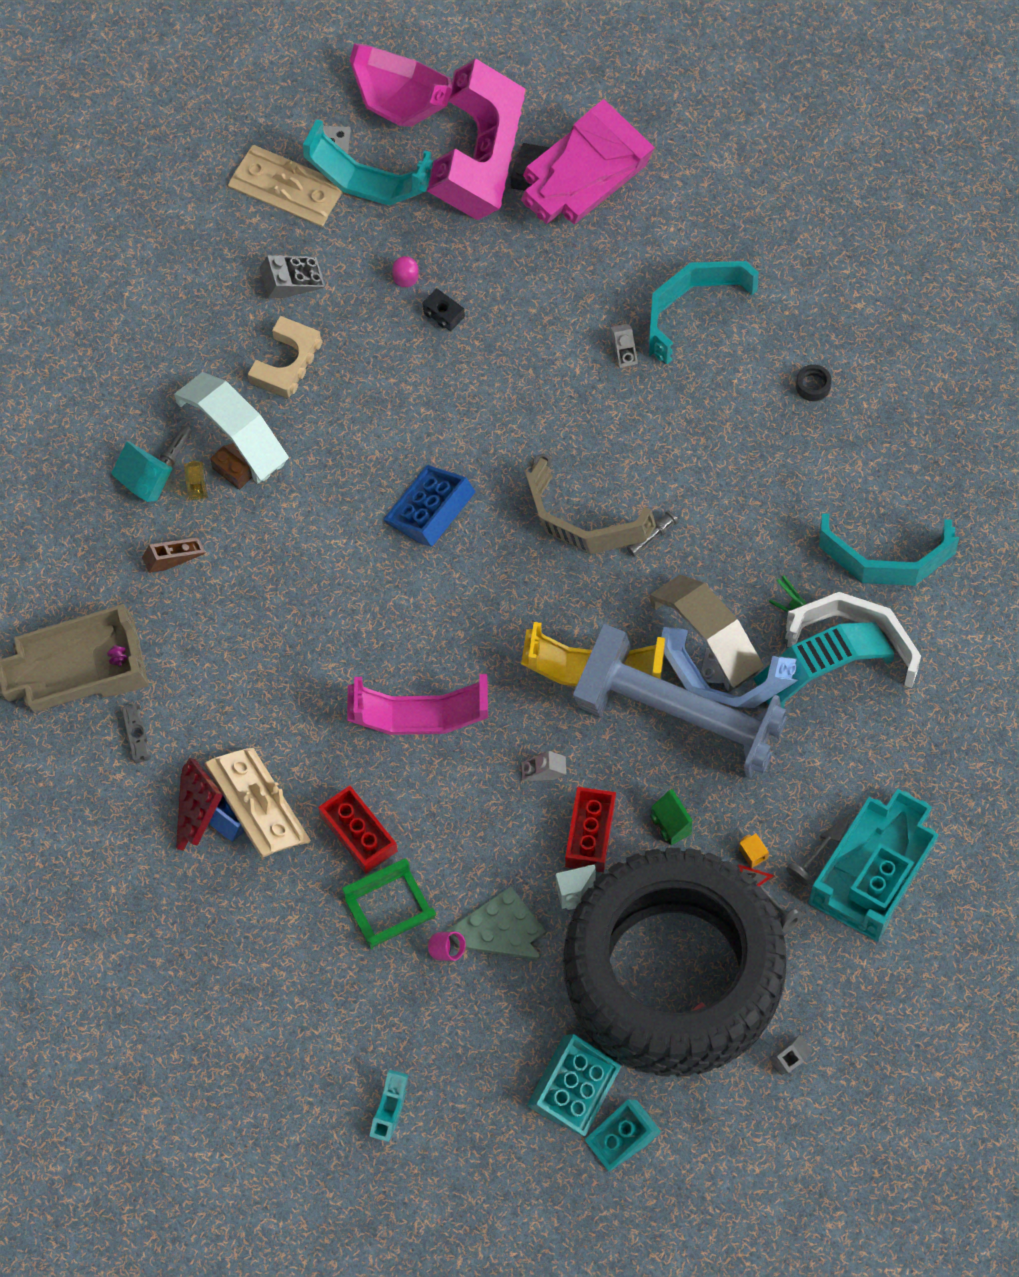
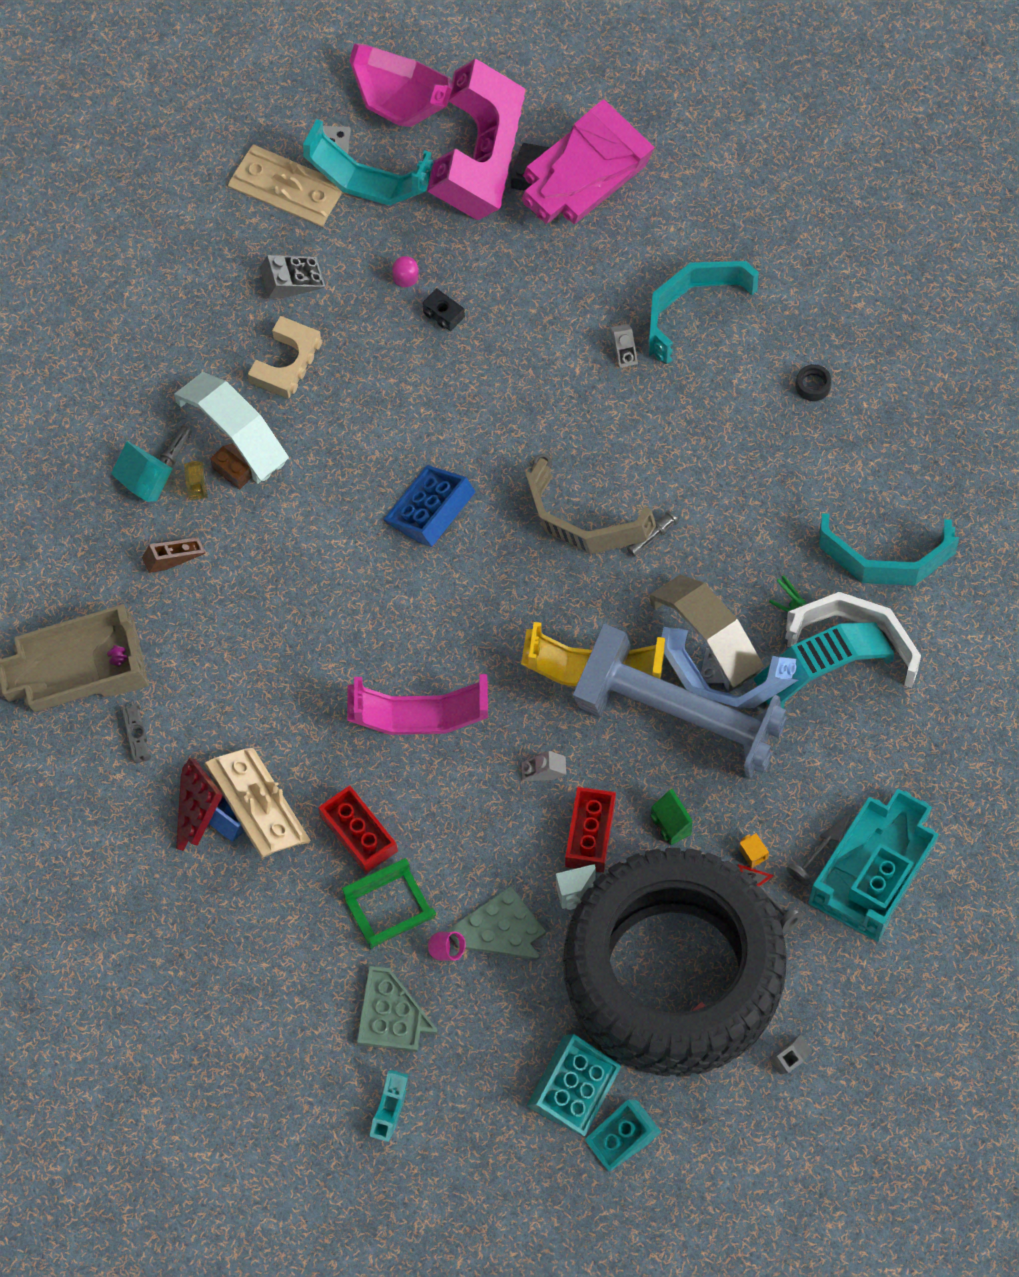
none -> sand green wing [357,966,438,1052]

